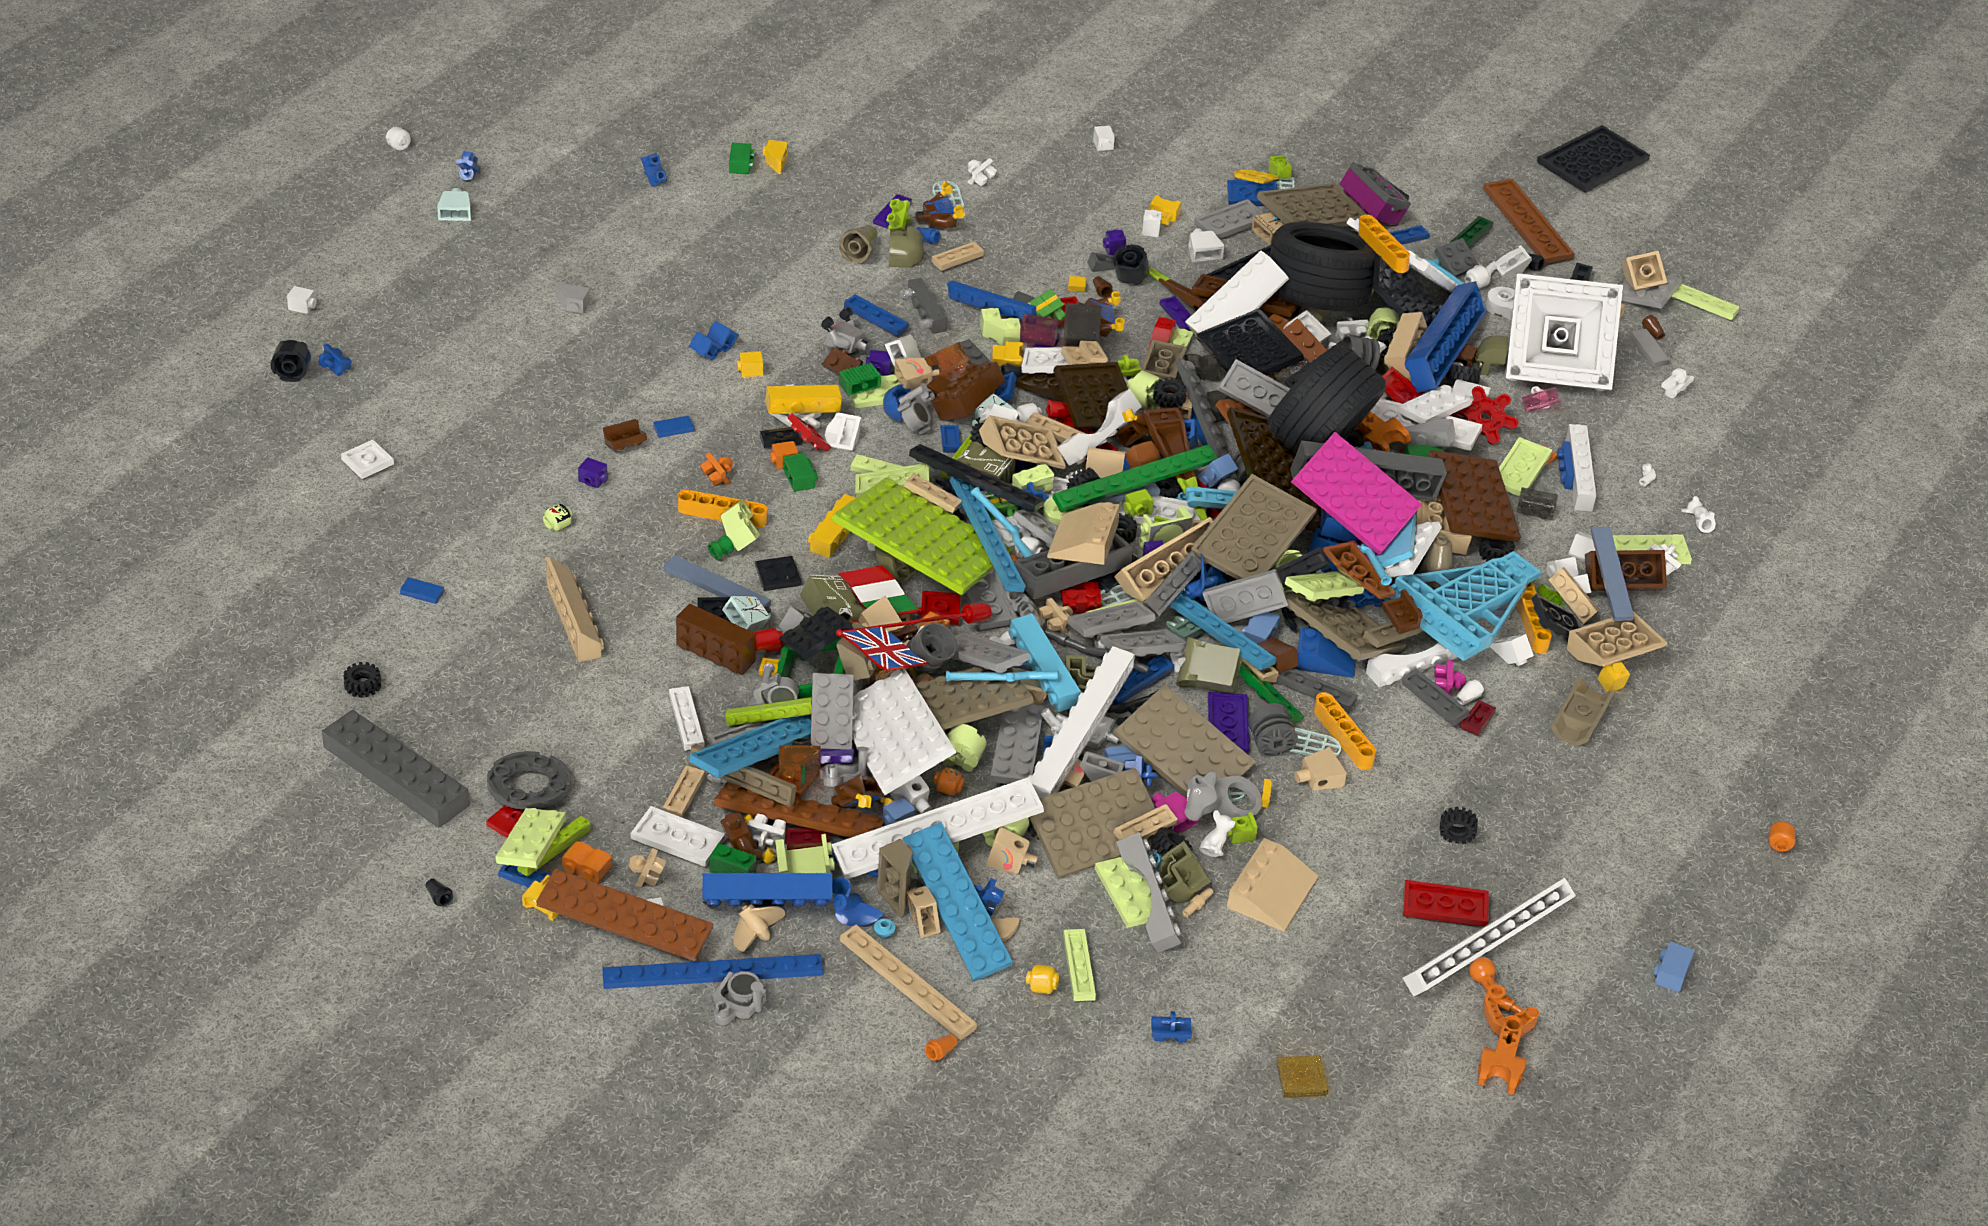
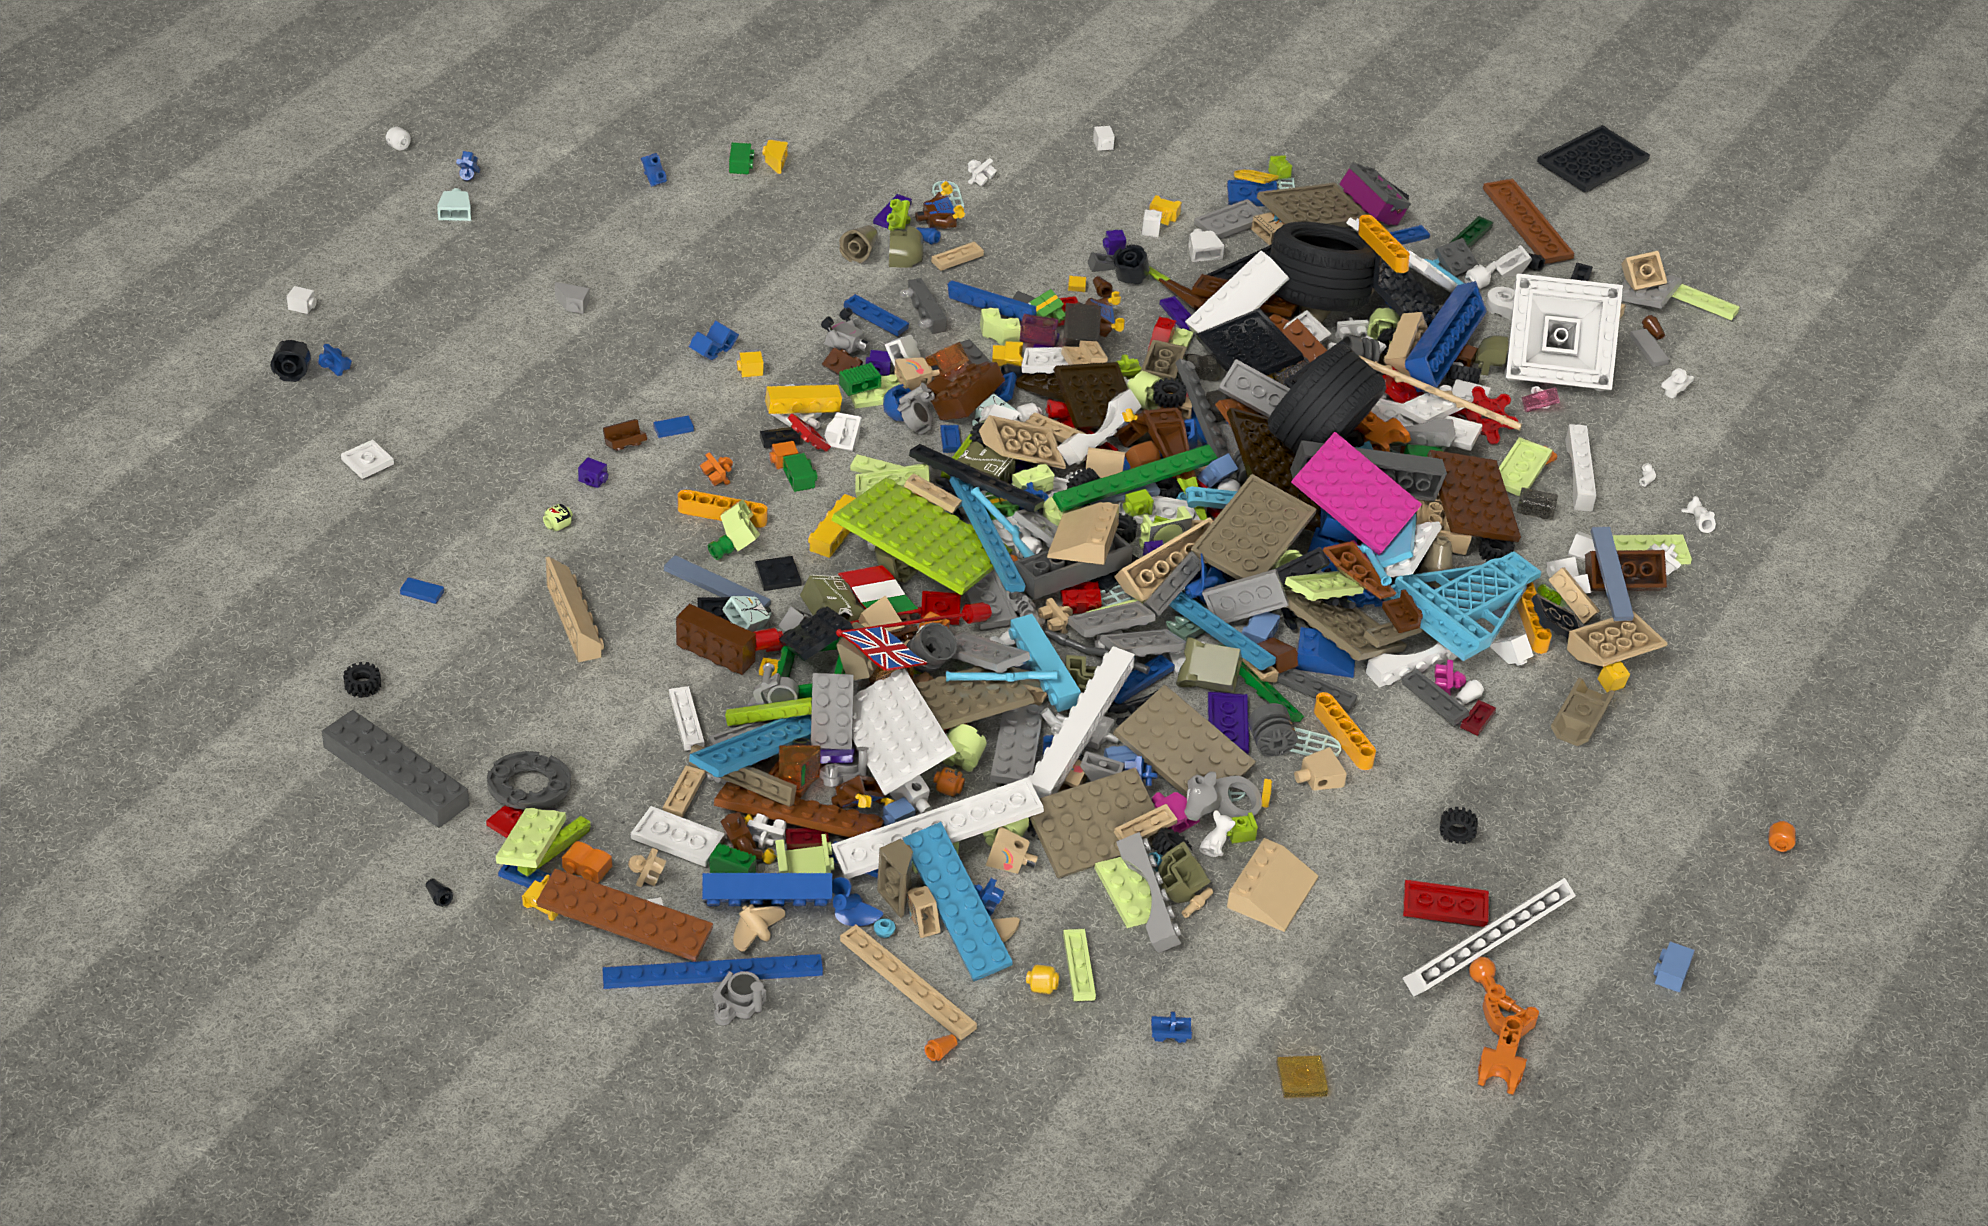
blue plate [1557,441,1574,490] -> none
none -> tan plant [1360,356,1522,431]

